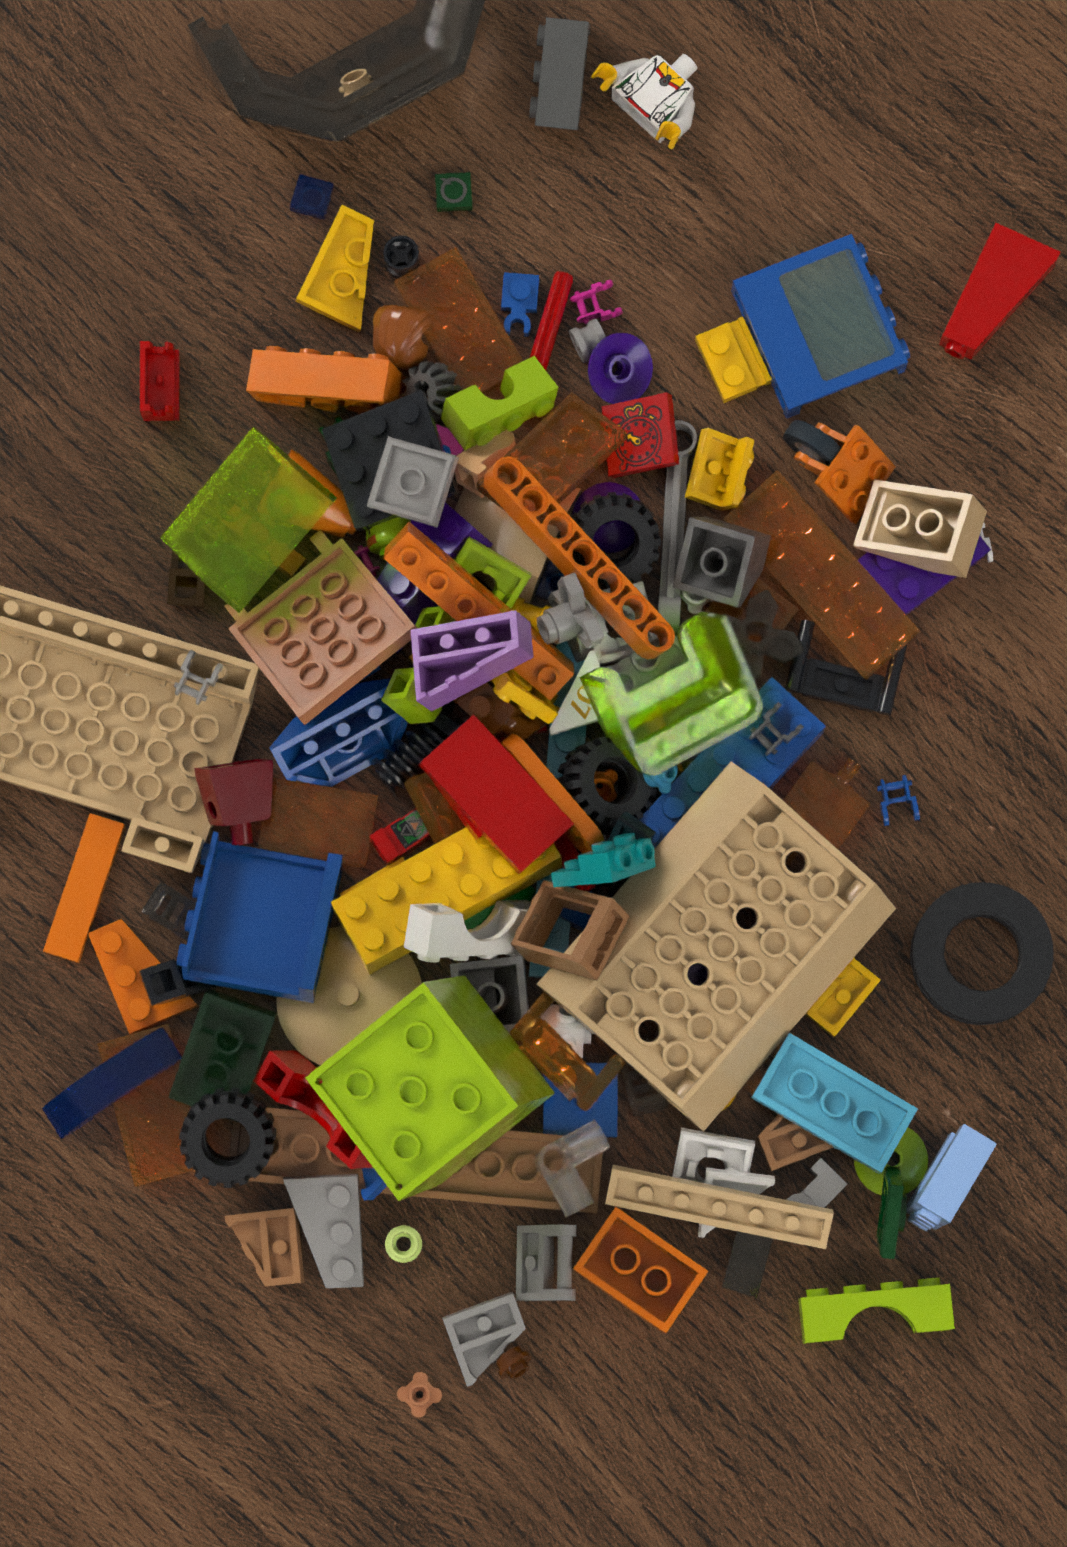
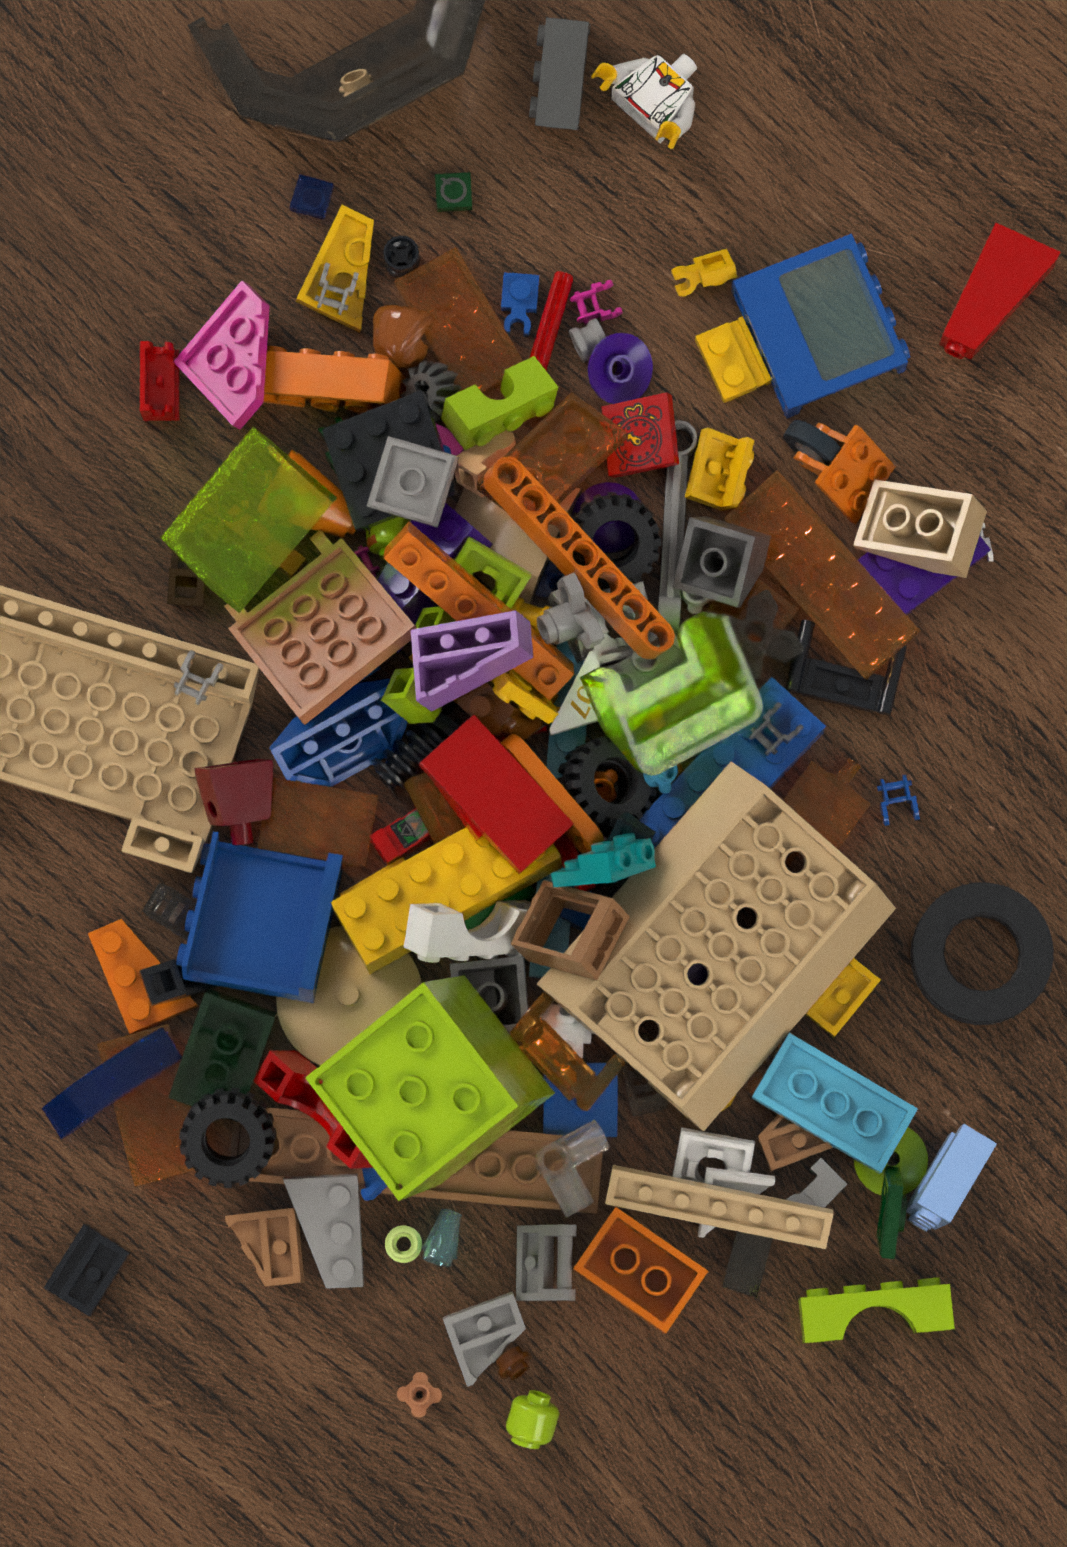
orange tile [43,813,126,964] -> none
none -> black plate [44,1224,131,1317]
none -> dark pink plate [173,280,270,430]
none -> light grey piece [315,263,359,315]
none -> clear light blue cone [422,1209,462,1267]
none -> lime head [506,1390,559,1449]
none -> yellow plate [671,249,738,296]

